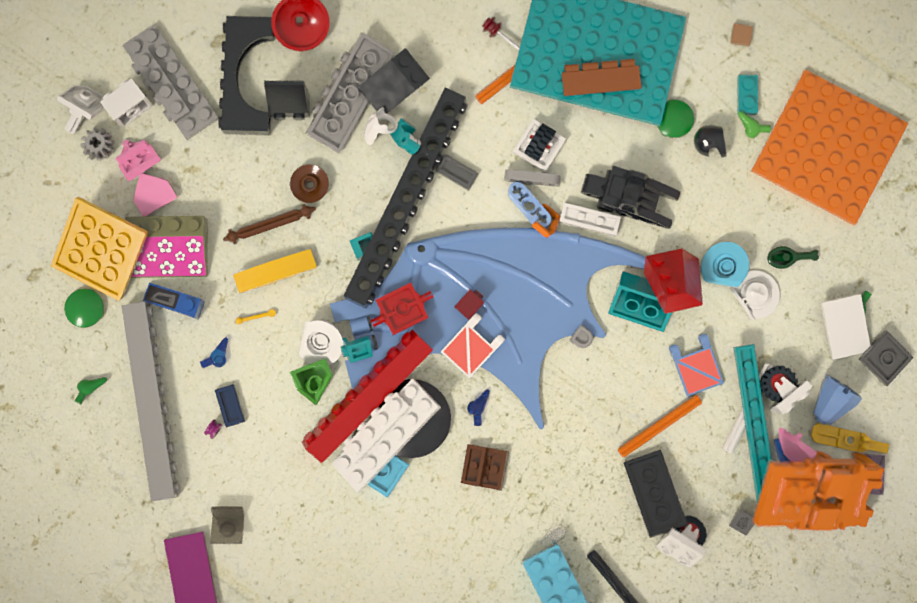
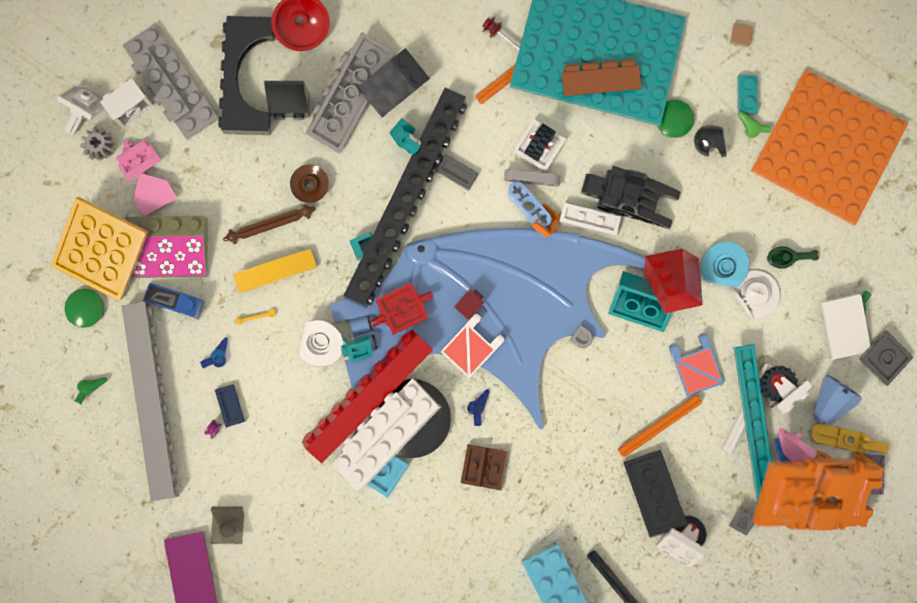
bright green slope [290,358,333,405] -> none
white piece [364,108,398,145] -> none

